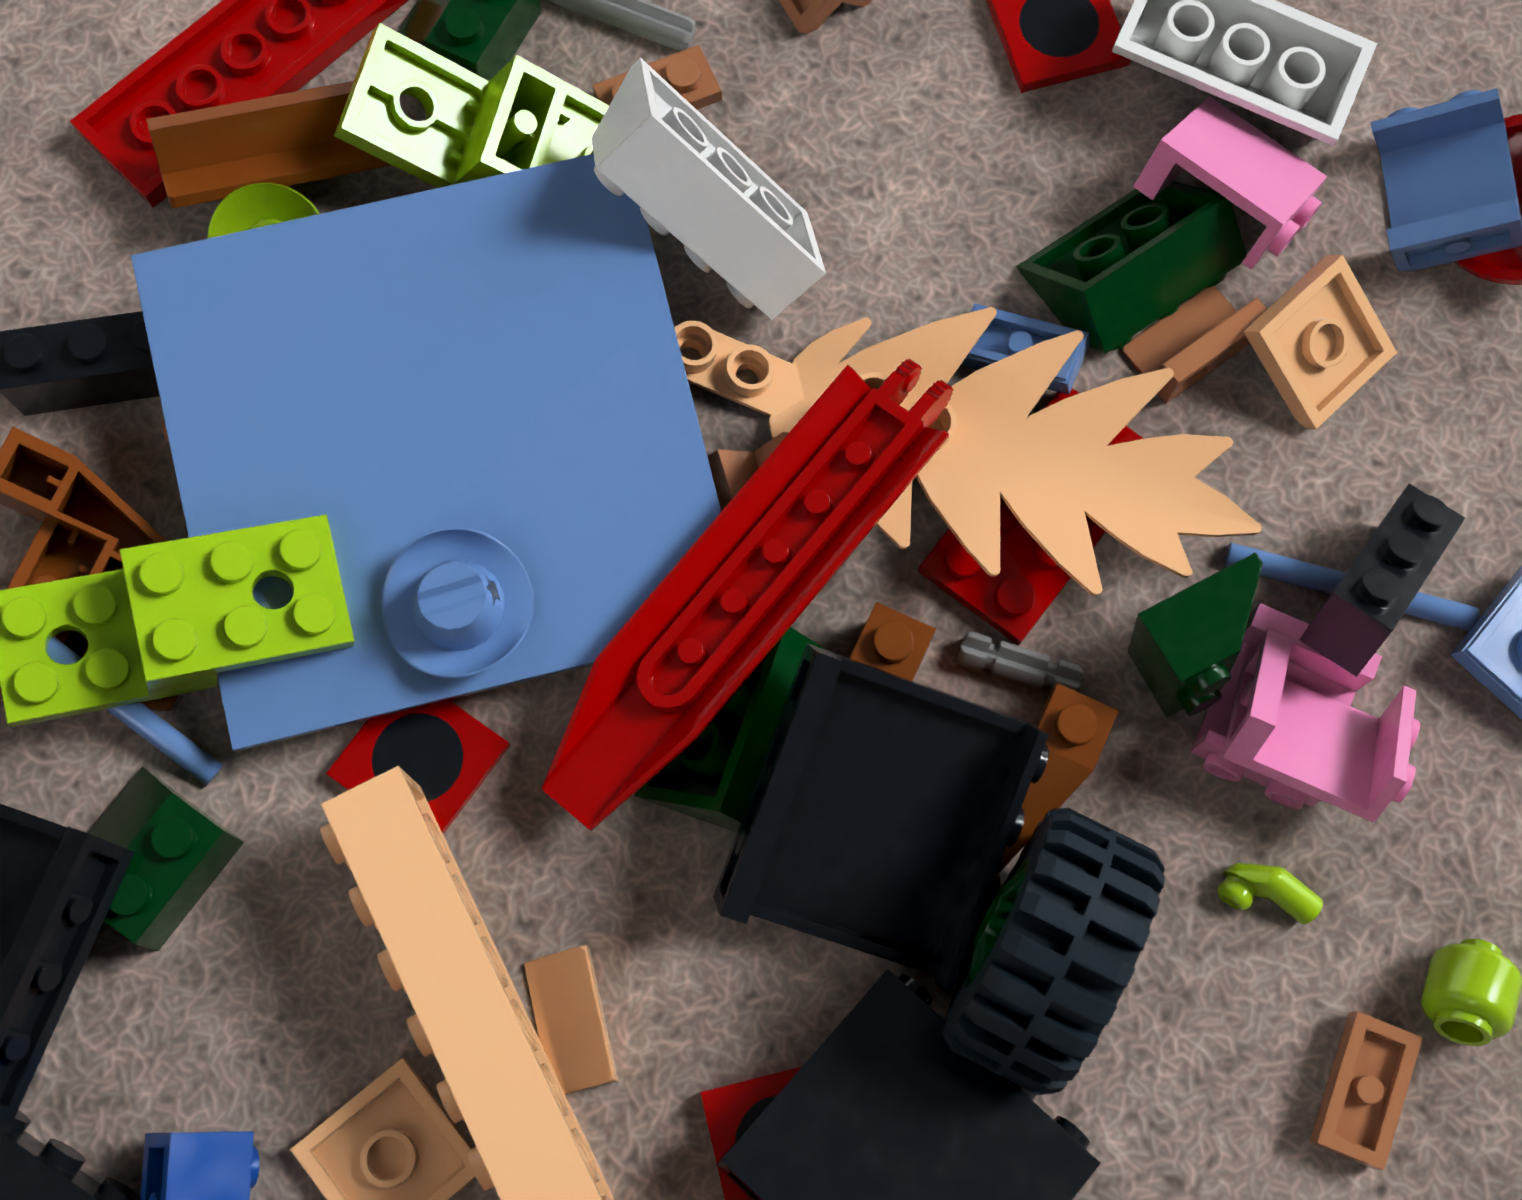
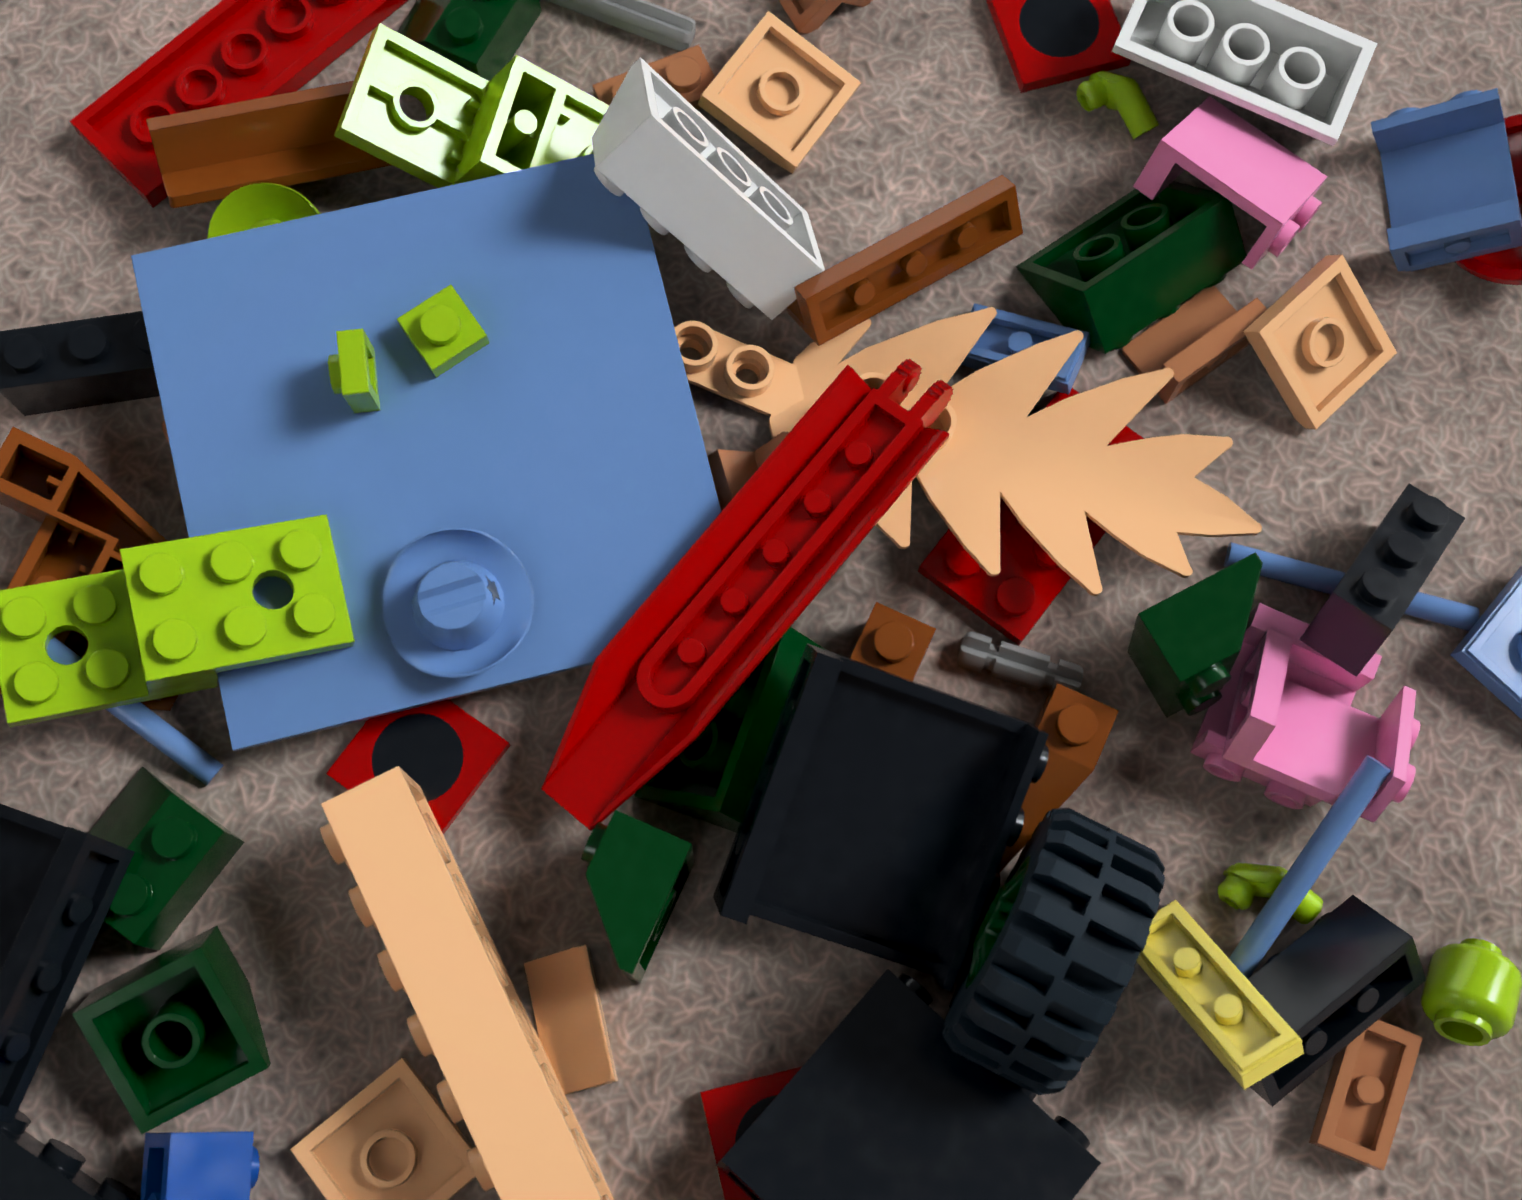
none -> dark green slope [72,926,271,1135]
none -> lime plate [328,328,380,413]
none -> lime plate [397,284,490,378]
none -> dark green slope [581,810,695,984]
none -> light nougat tile [698,11,861,174]
none -> dark orange panel [786,175,1023,346]
none -> lime arm [1076,71,1159,140]
none -> light yellow tile [1136,900,1304,1090]
none -> medium blue bar [1229,755,1391,979]
none -> black brick [1248,895,1426,1107]

